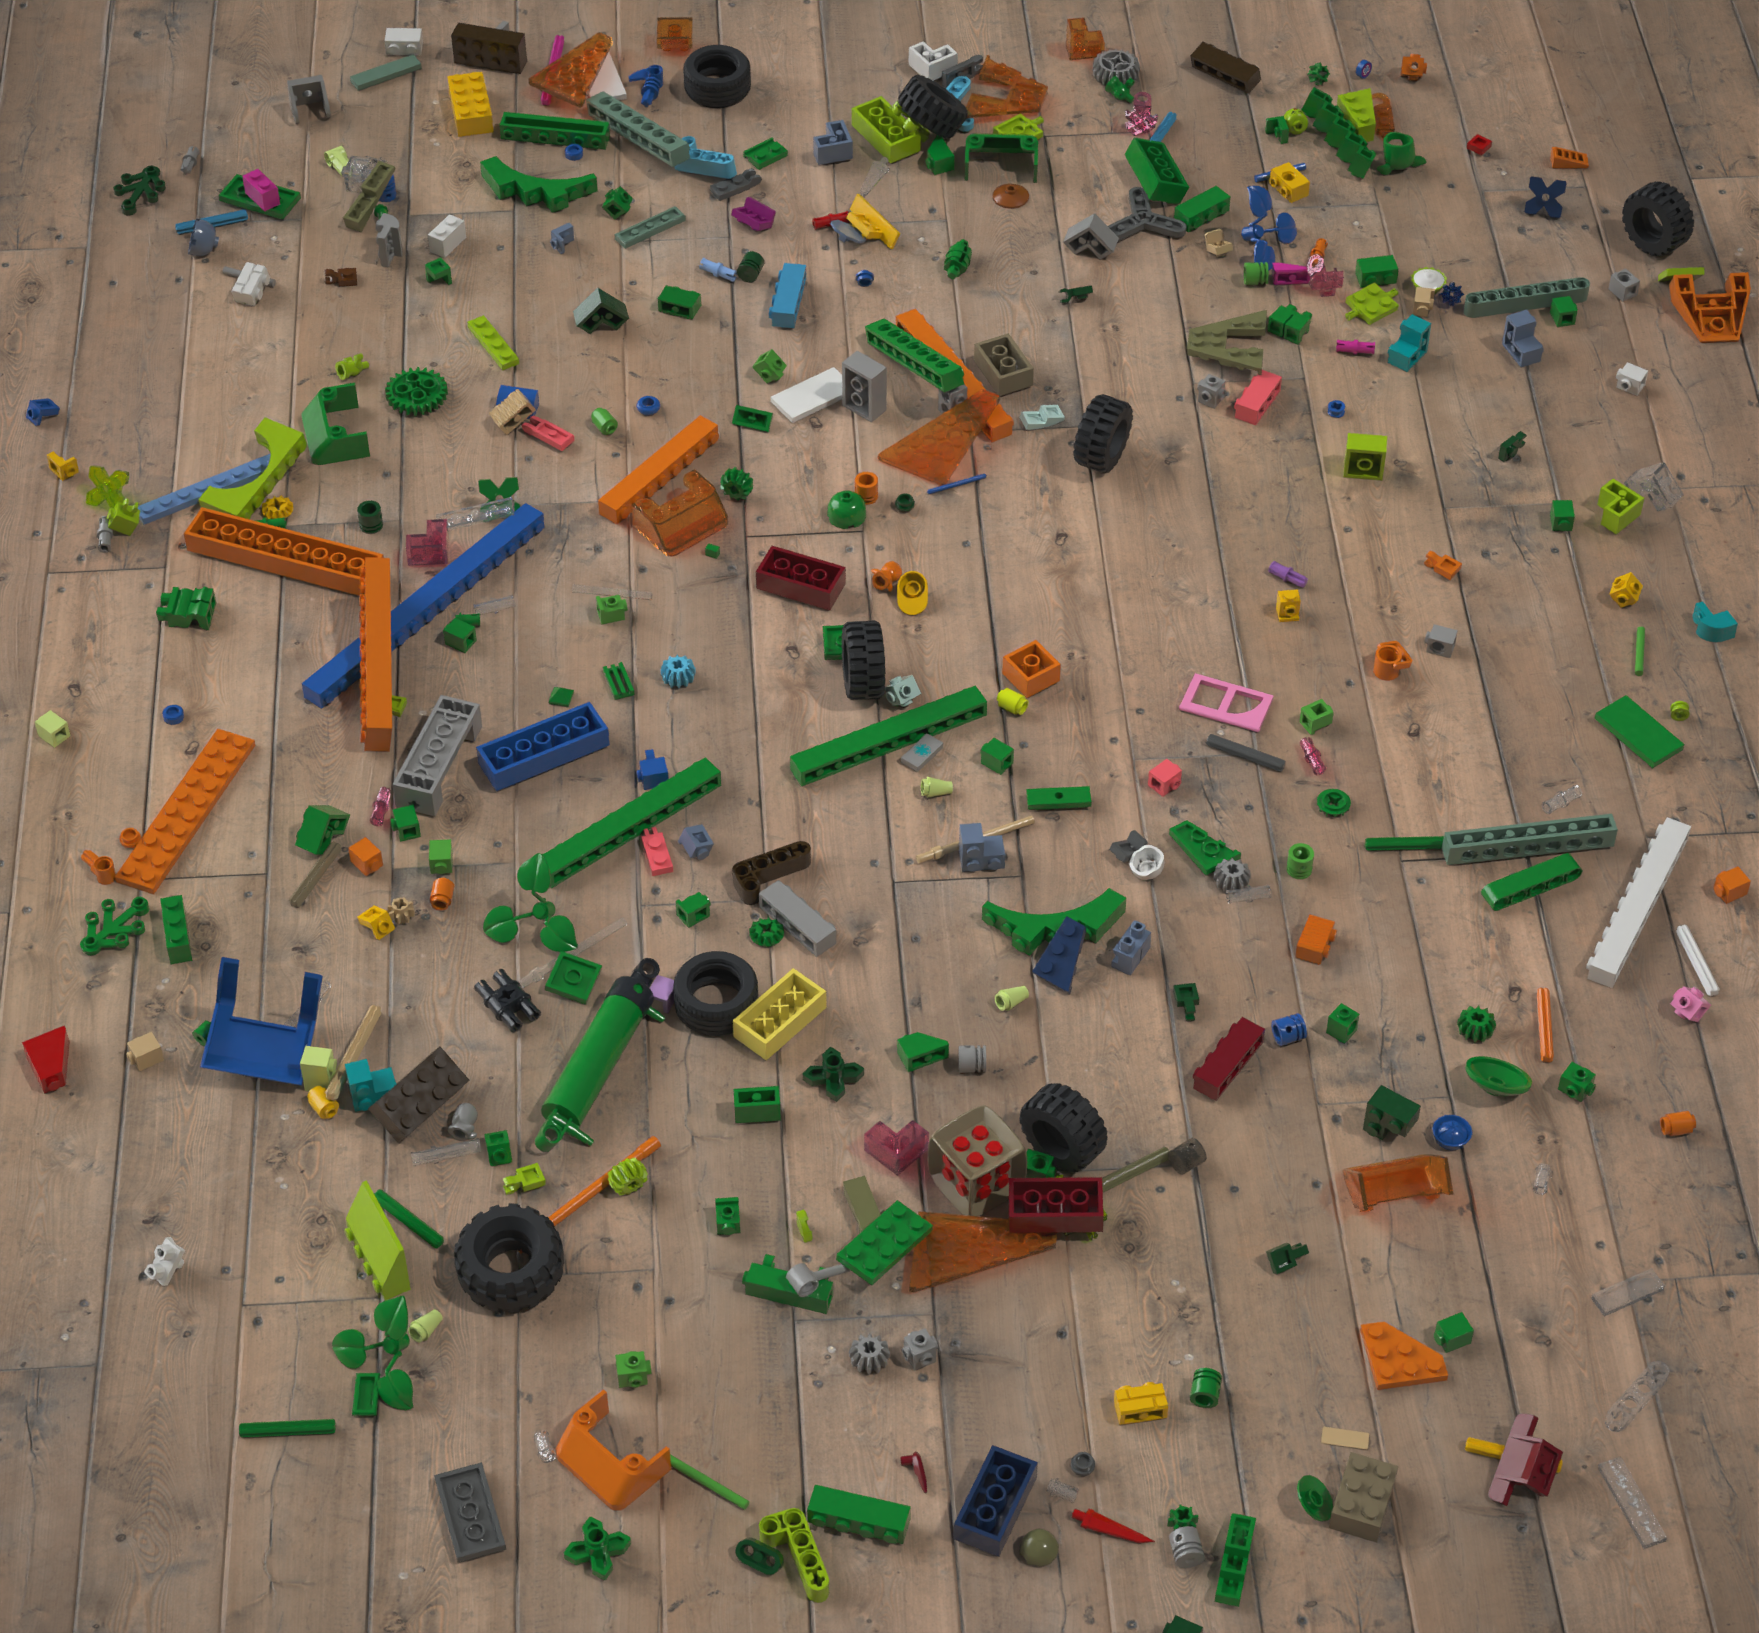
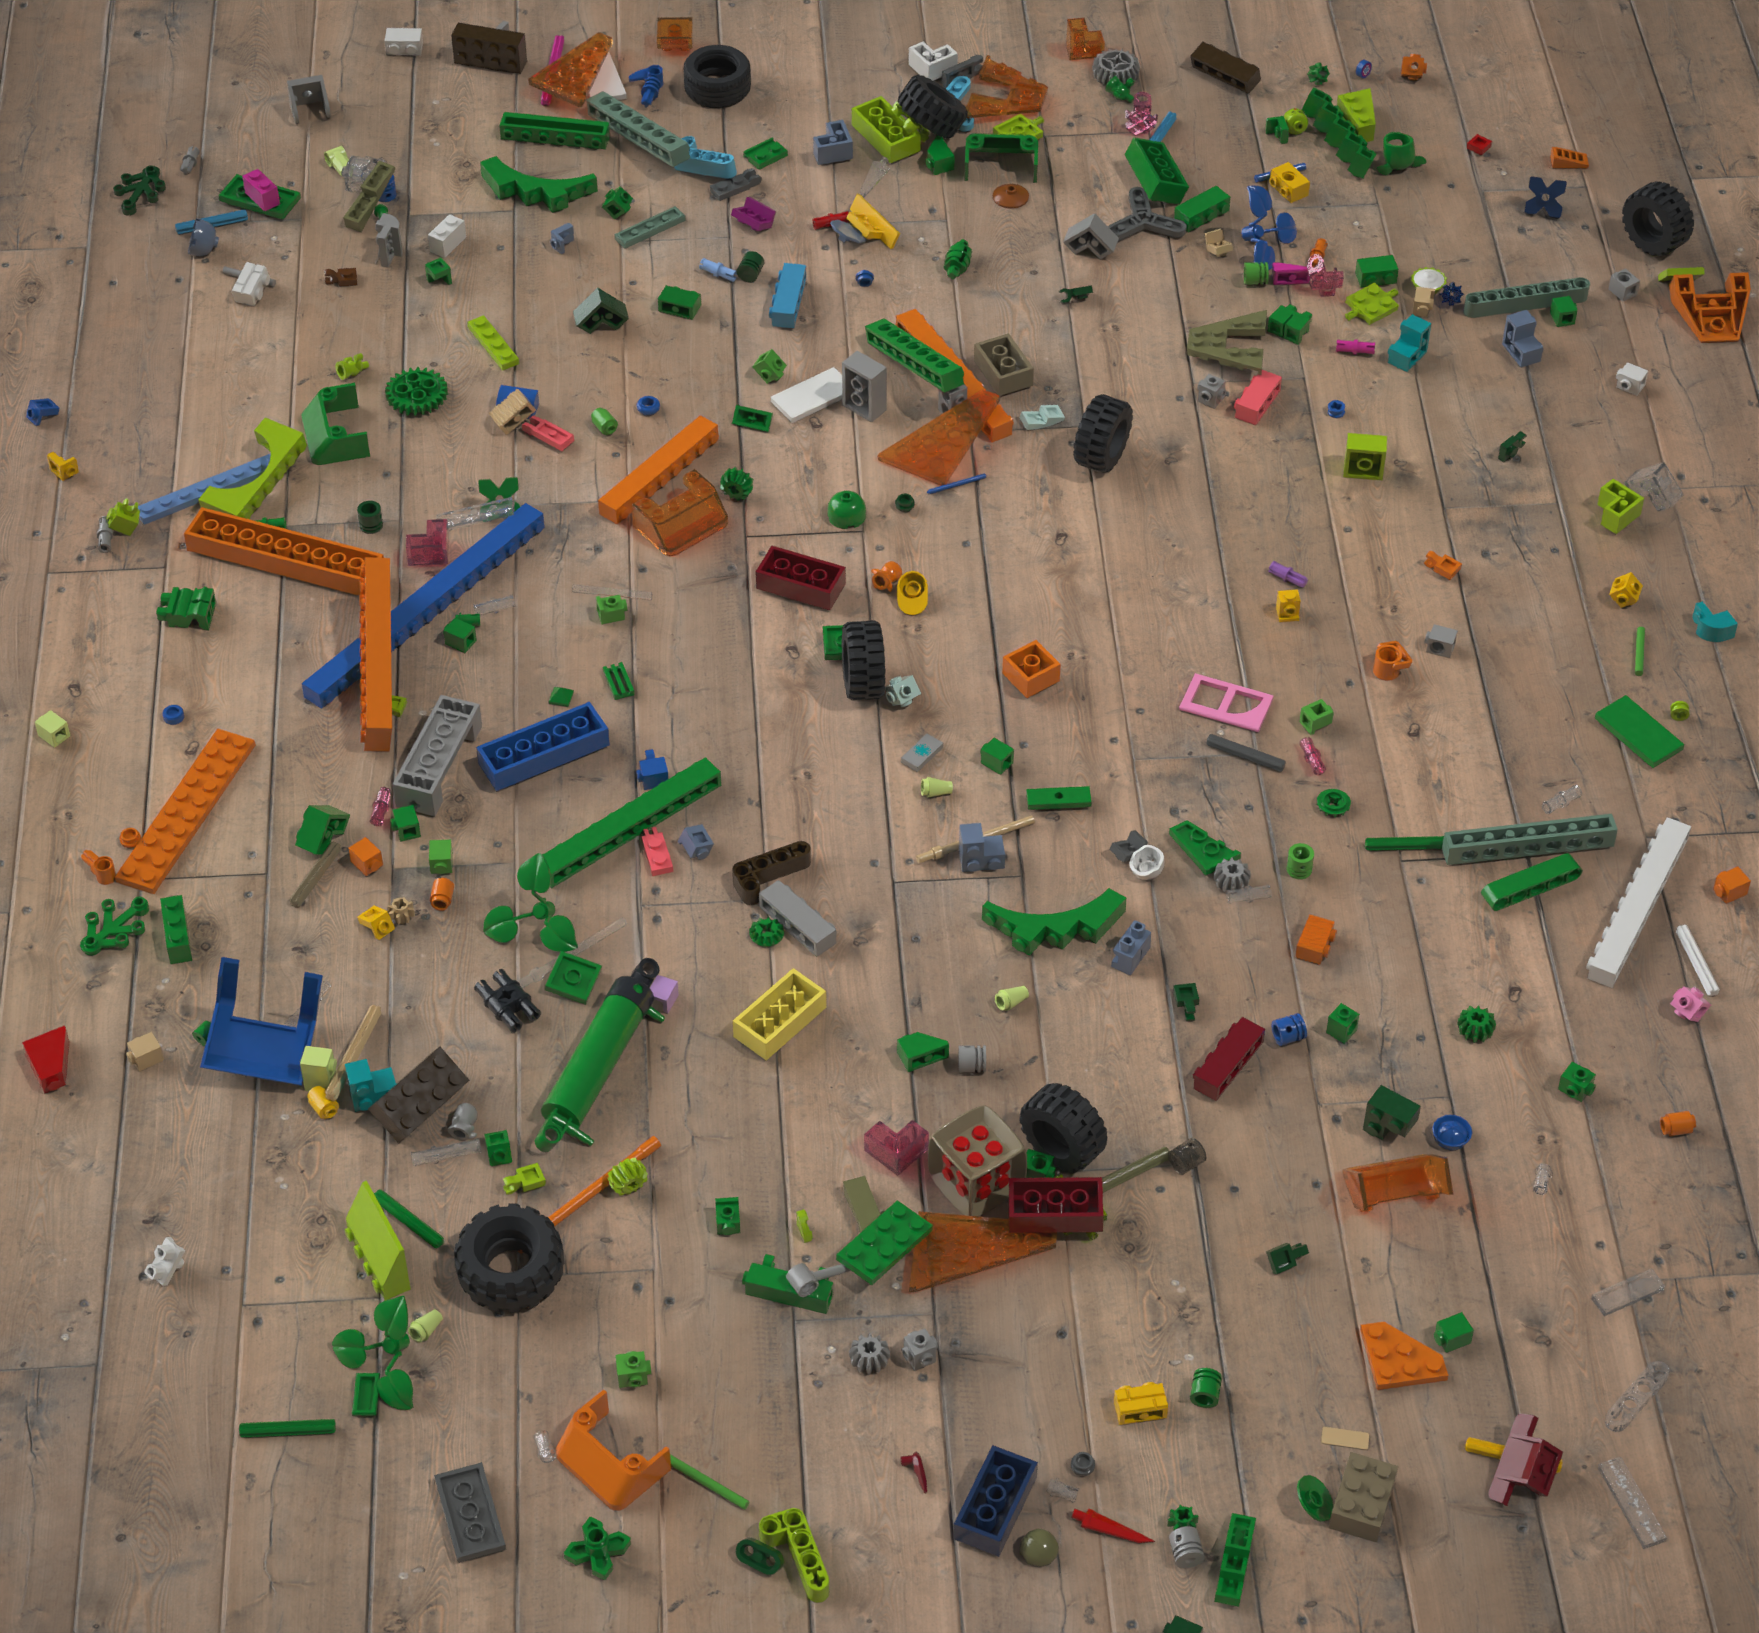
clear neon green plant [86,465,129,508] -> none
yellow gear [262,495,294,519] -> none
sand green tile [350,54,422,91] -> none
yellow brick [447,72,494,137] -> none
blue tile [565,144,583,161] -> none
medium azure gear [661,654,696,688] -> none
black tyre [673,951,758,1036] -> none
green brick [675,892,711,928] -> none
green piece [705,543,720,559] -> none
green brick [733,1086,781,1123] -> none
green brick [790,685,987,787] -> none
dark green plant [803,1047,864,1102] -> none
green brick [807,1484,911,1544] -> none
orange piece [855,472,878,505] -> none
neon yellow brick [996,688,1029,715] -> none
dark blue wing [1032,916,1087,994] -> none
coral brick [1148,759,1182,797] -> none
clear orange plate [1372,93,1395,139] -> none
green dish [1465,1056,1532,1096] -> none
orange axle [1537,988,1554,1063] -> none
green brick [1550,500,1575,531] -> none

